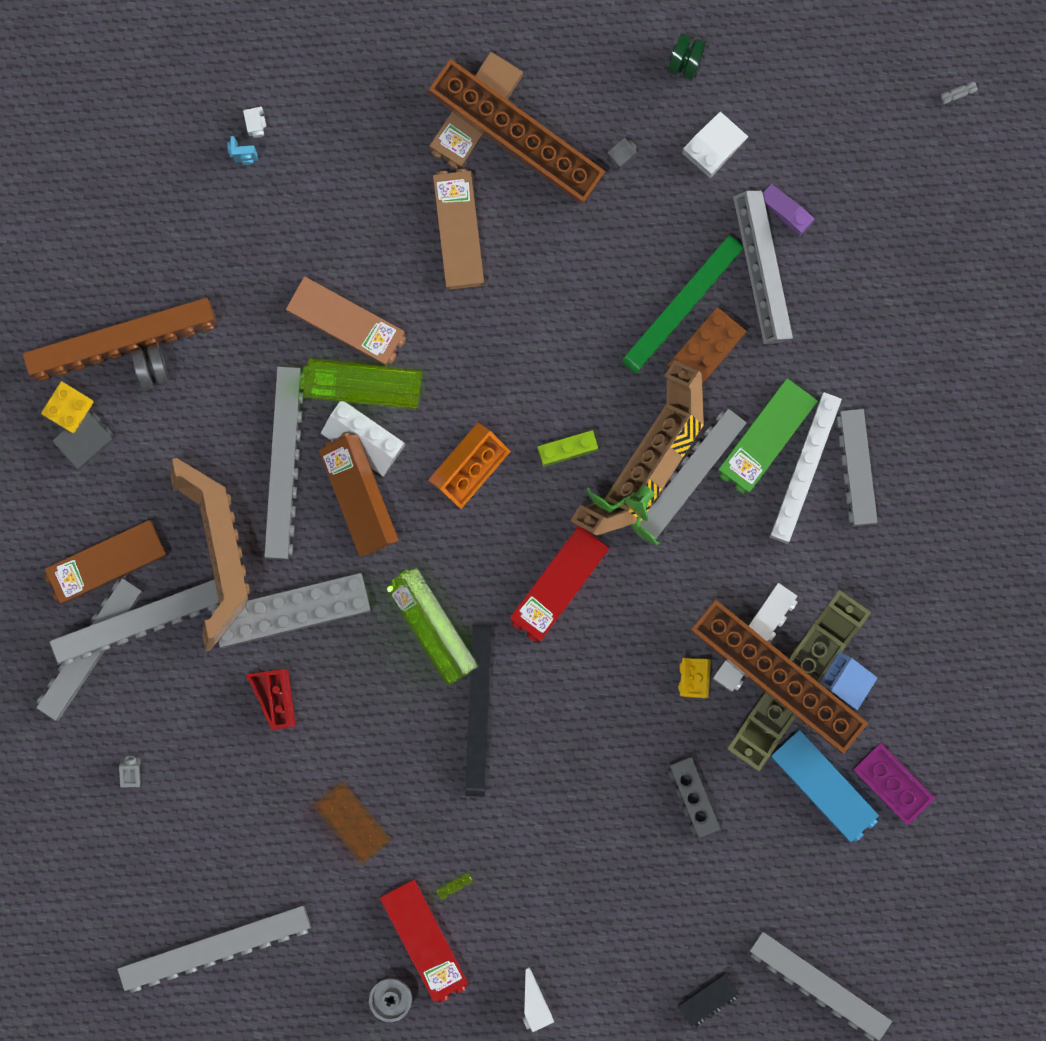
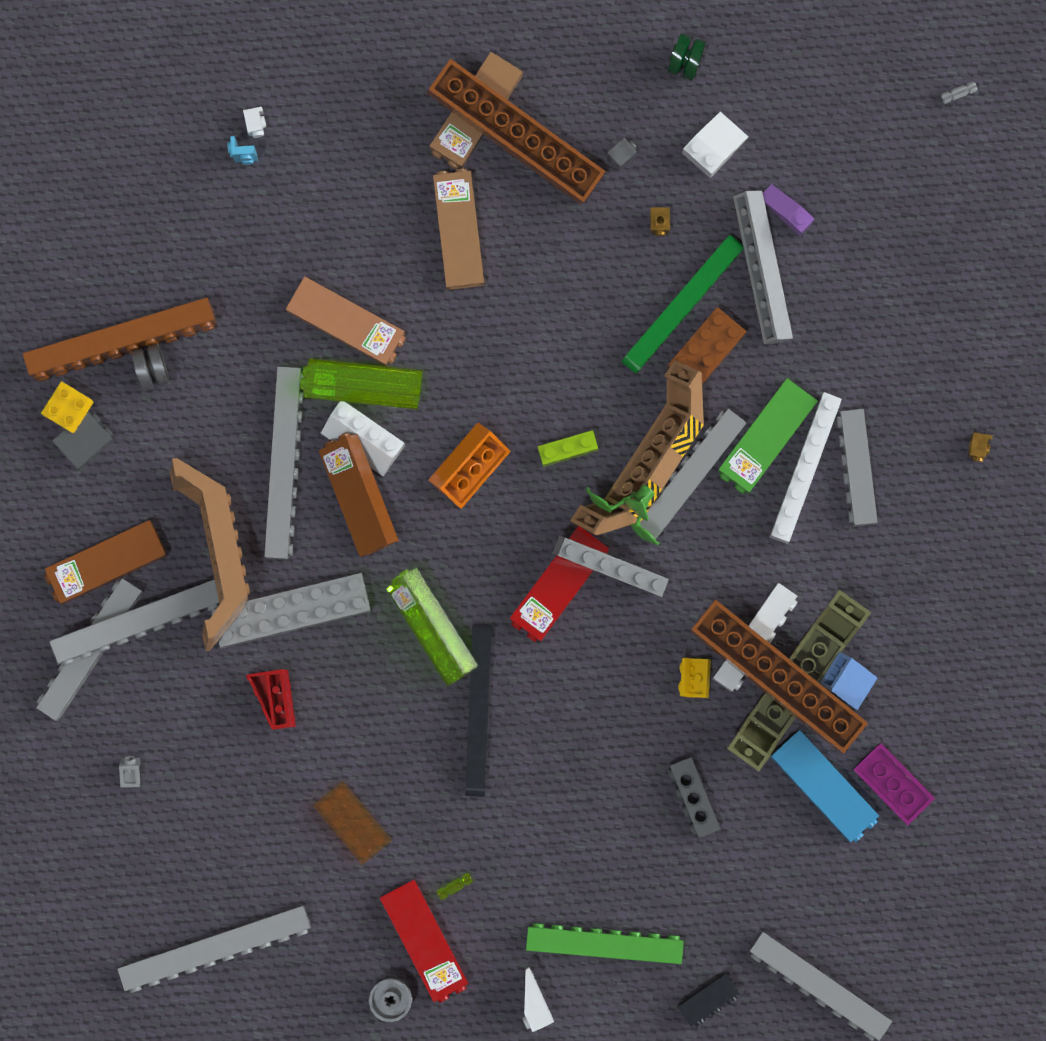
none -> bright green brick [526,923,684,964]
none -> light grey brick [552,536,669,597]
none -> pearl gold brick [650,207,670,237]
none -> pearl gold brick [967,432,992,463]

